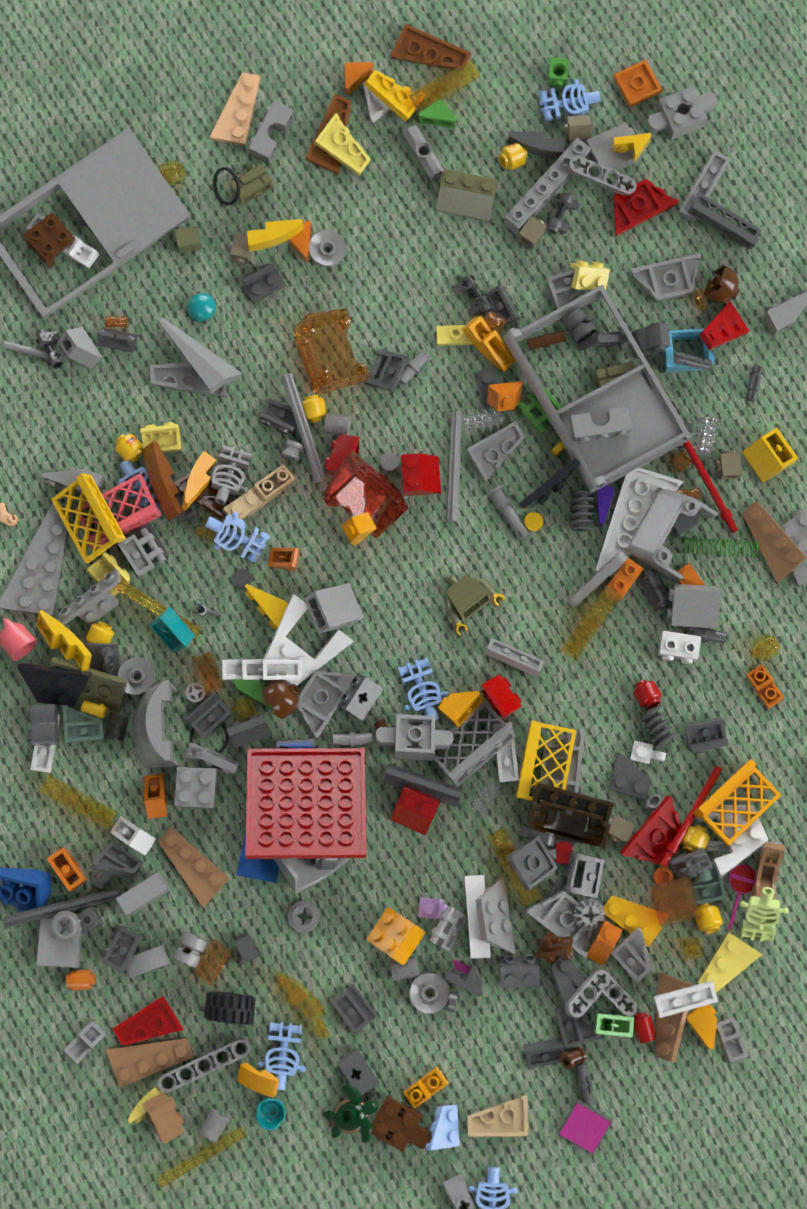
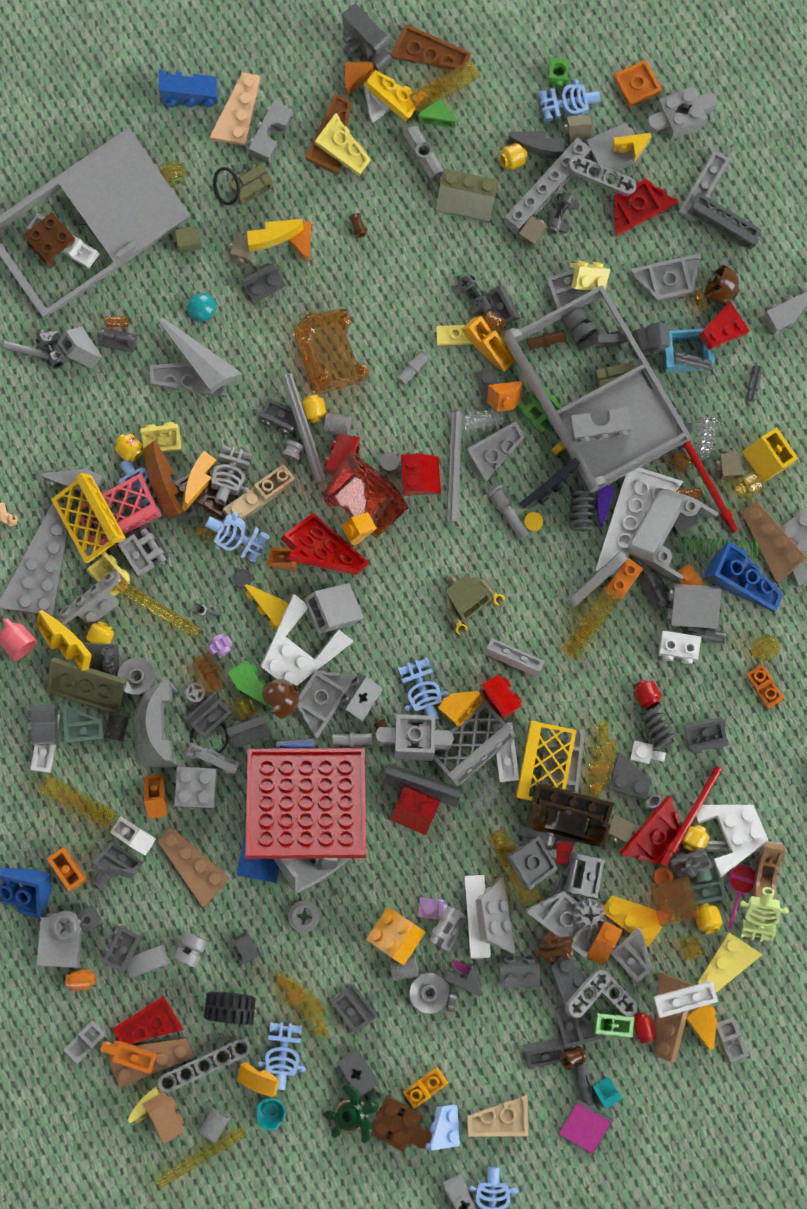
dark grey axle [3,888,121,928] -> none
black wing [18,663,92,707] -> none
yellow pin [81,700,108,719] -> none
light grey brick [116,873,171,916] -> none
teal slope [148,607,195,653] -> none
clear orange panel [193,939,233,985] -> none
white slope [222,659,302,680] -> none
light grey dish [309,230,346,266] -> none
dark grey plate [364,349,409,393] -> none
light orange fence [693,759,781,846] -> none
none -> orange hinge [100,1040,157,1074]
none -> blue wedge [159,69,218,108]
none -> lavender gear [208,634,233,658]
none -> red wing [281,513,369,575]
none -> dark grey piece [342,3,393,72]
none -> reddish brown pin [349,213,368,238]
none -> clear yellow slope [589,720,617,798]
none -> teal panel [592,1077,623,1109]
none -> blue wedge [703,542,783,612]
none -> clear yellow head [735,471,764,499]

